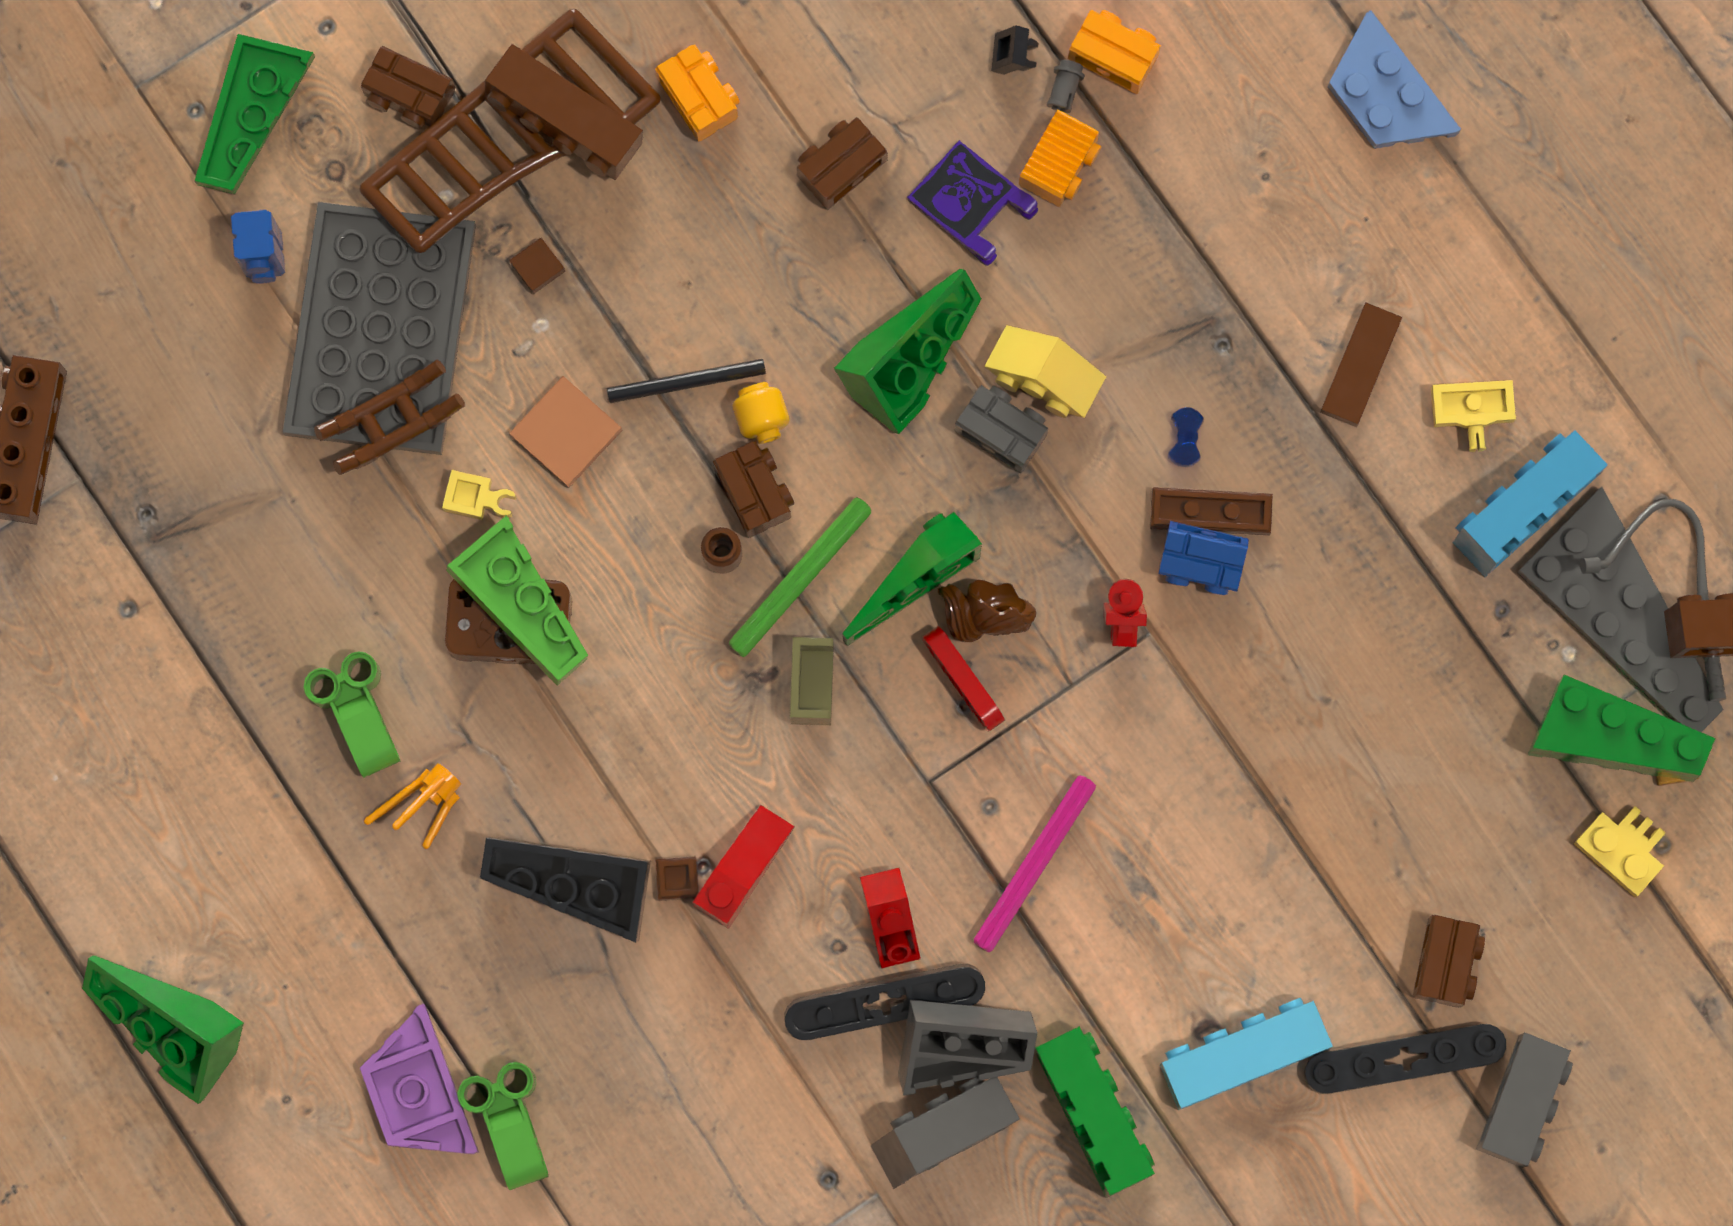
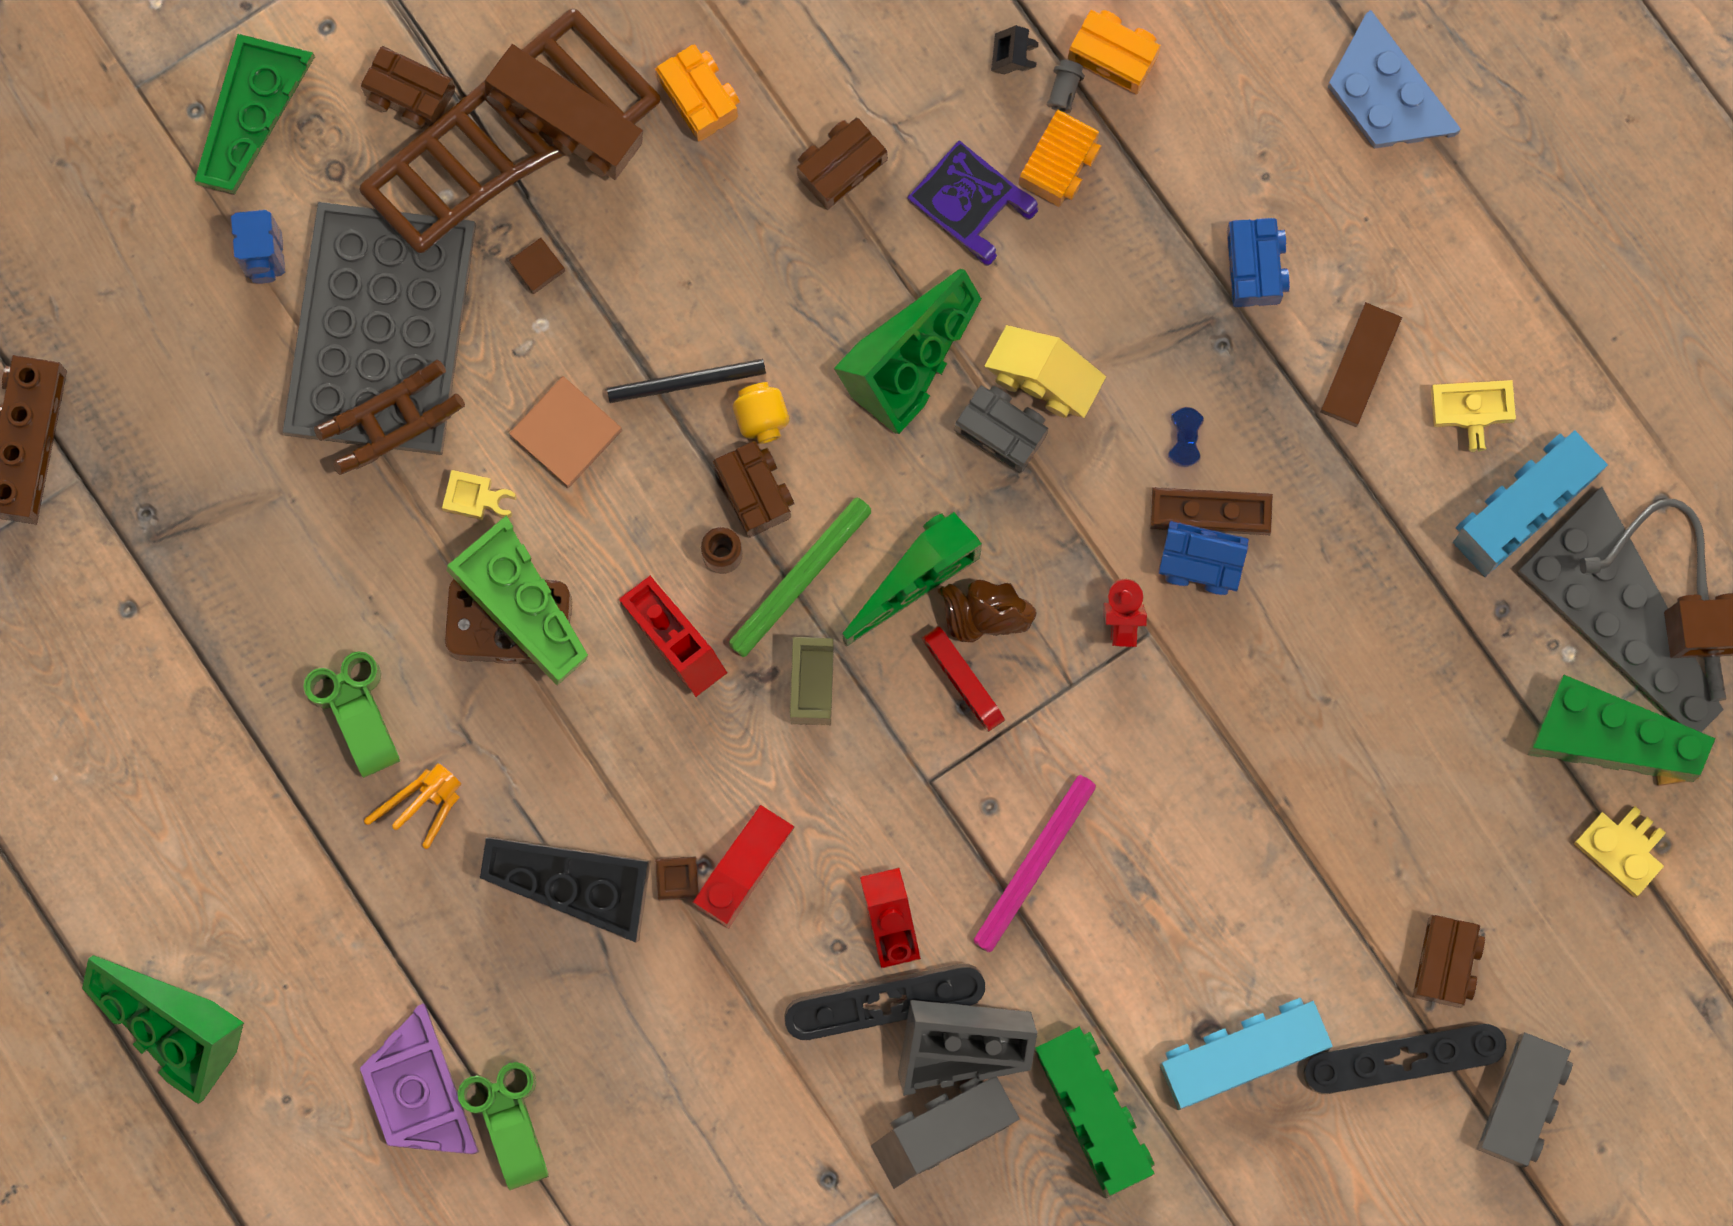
none -> red slope [619,575,728,697]
none -> blue brick [1227,218,1290,307]

